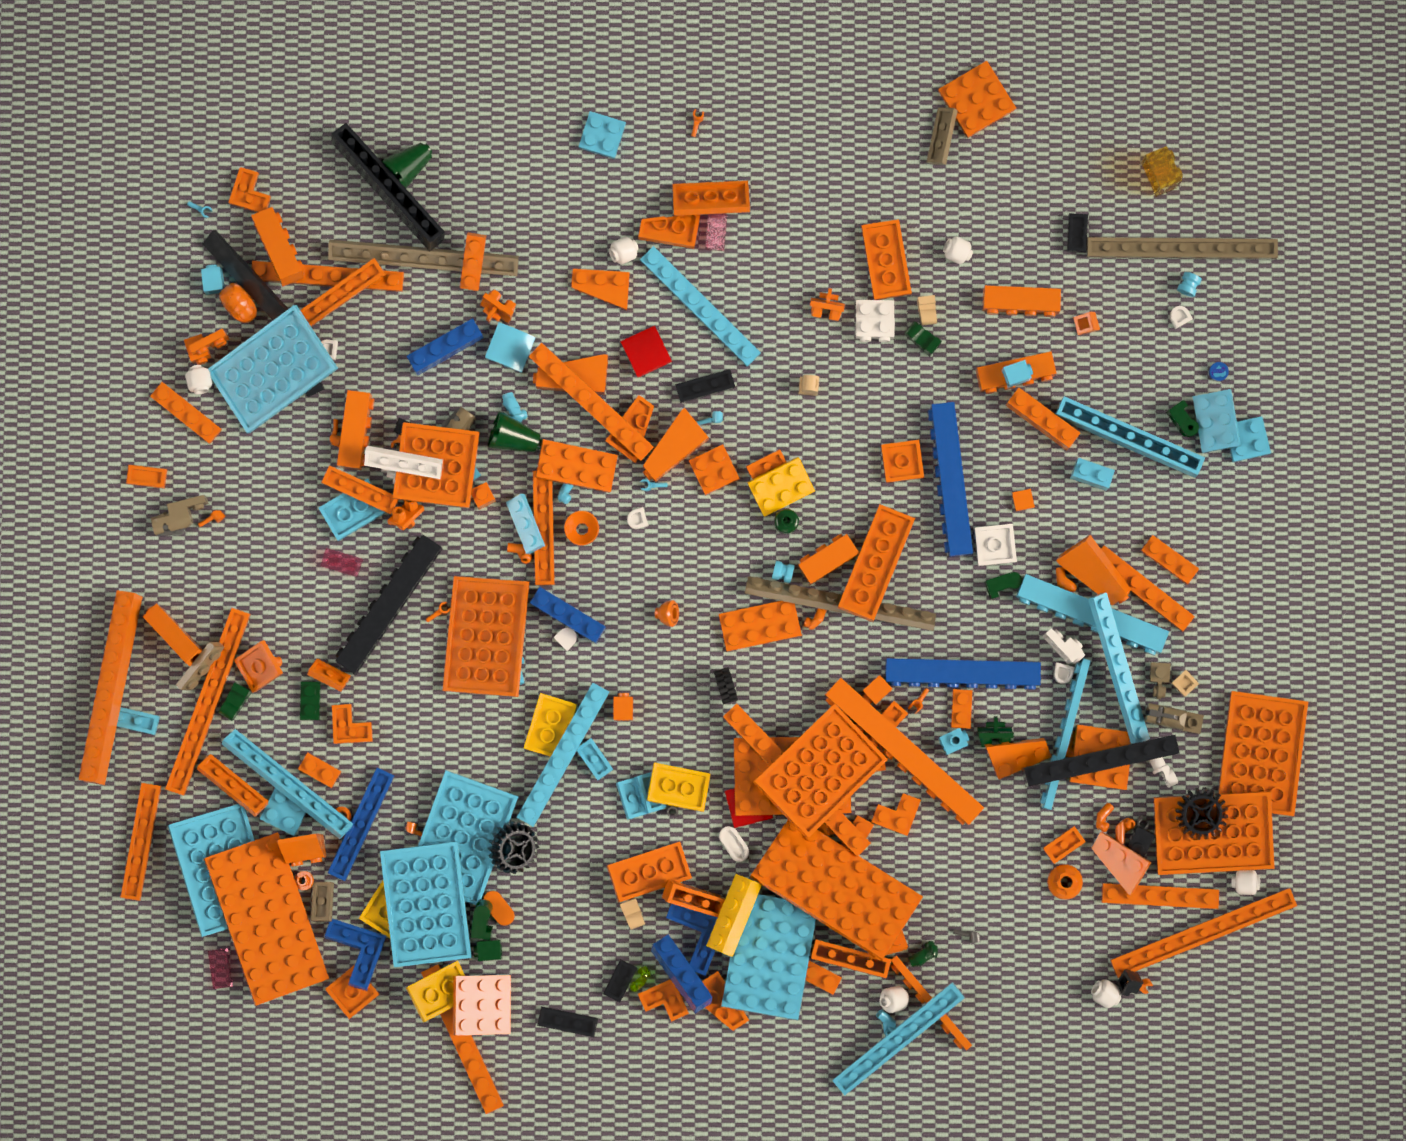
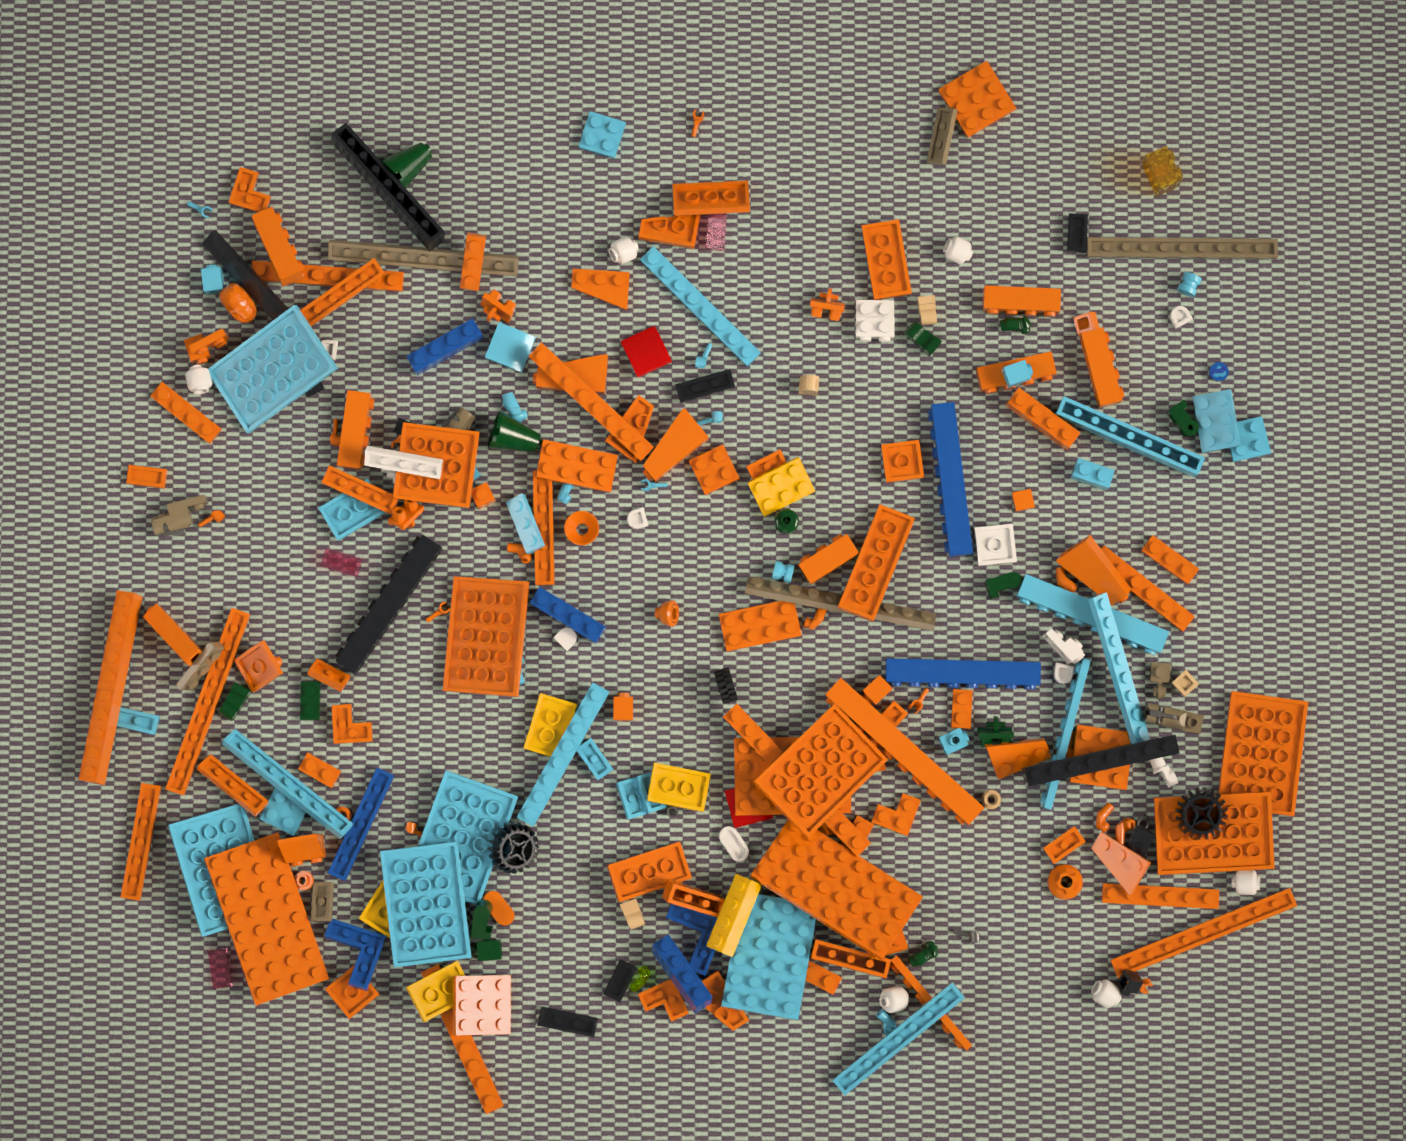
none -> medium azure hand [695,343,712,368]
none -> tan plate [981,790,1001,809]
none -> dark green arm [999,316,1031,334]
none -> orange brick [1079,327,1124,409]

